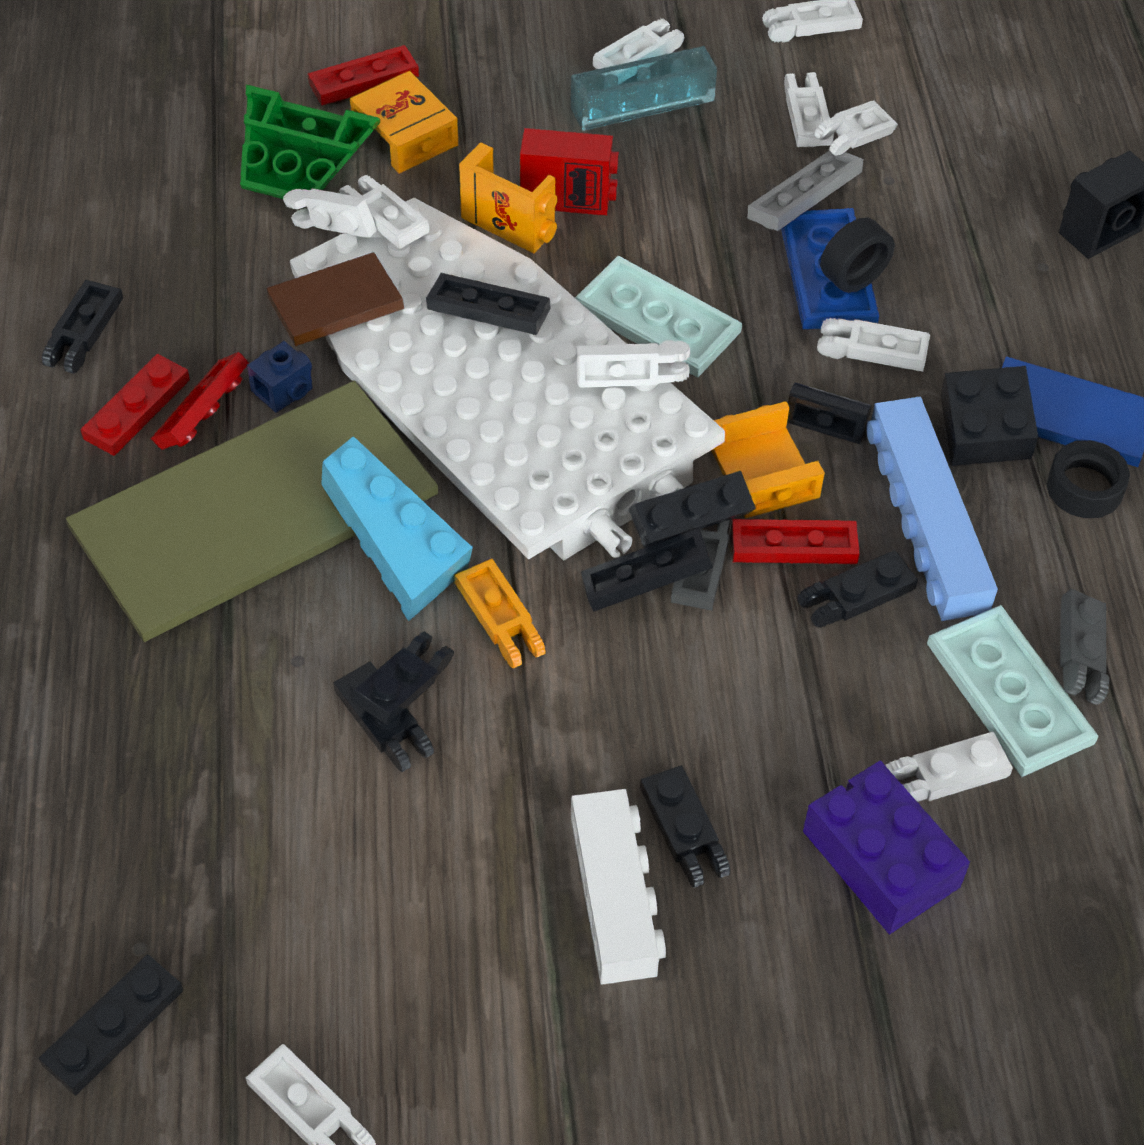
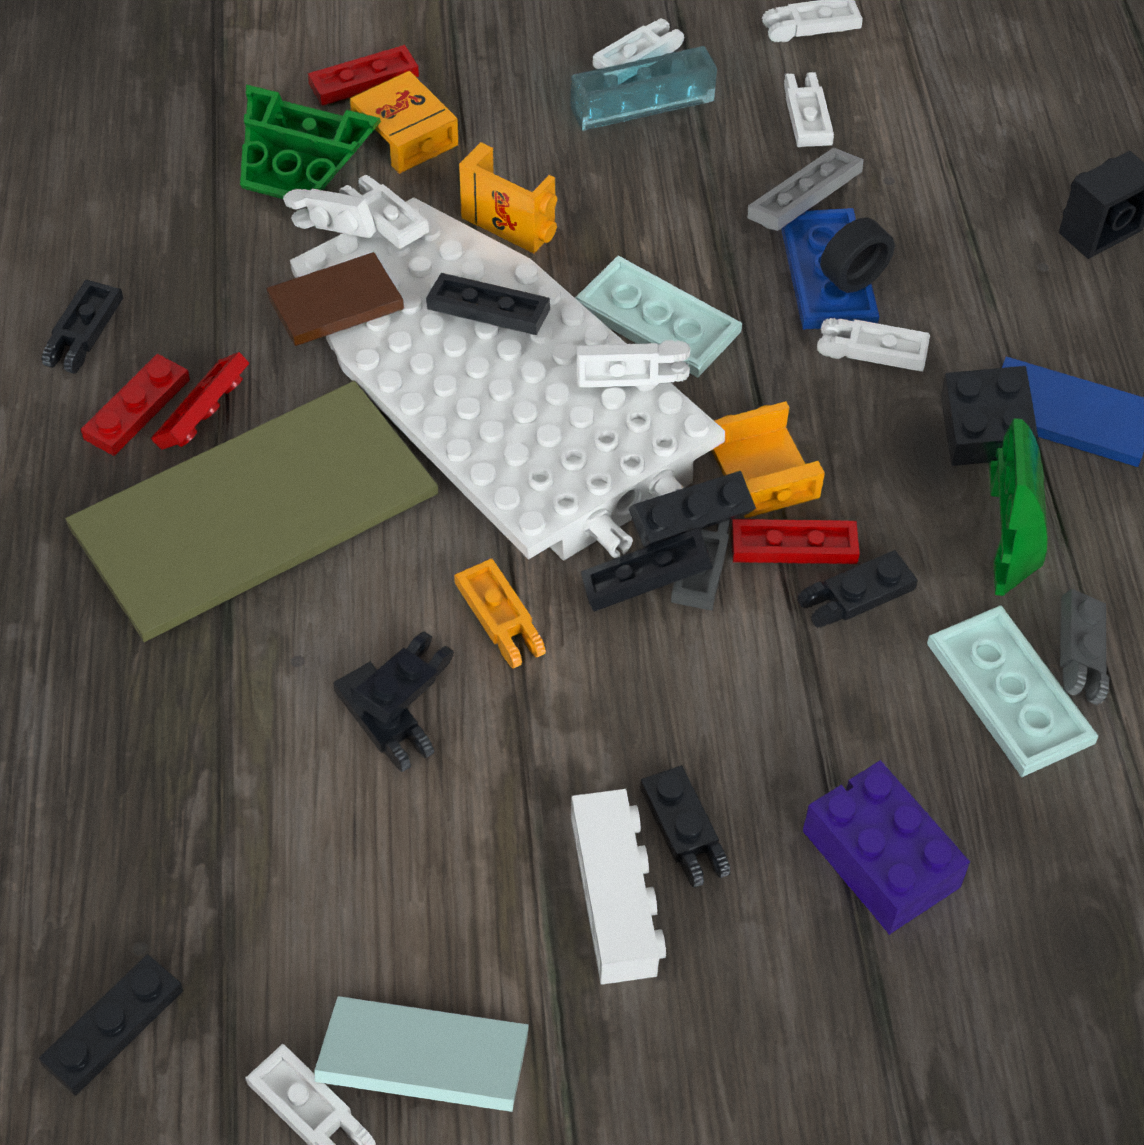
dark blue brick [247,341,313,413] -> none
medium azure wedge [321,436,473,621] -> none
red brick [520,128,619,216] -> none
black brick [787,382,872,444] -> none
white hinge [814,100,897,156] -> none
light blue brick [866,396,998,621] -> none
white hinge [885,732,1013,802] -> none
black tyre [1046,440,1130,518] -> none
none -> light aqua tile [315,996,529,1112]
none -> green wedge [989,418,1048,596]

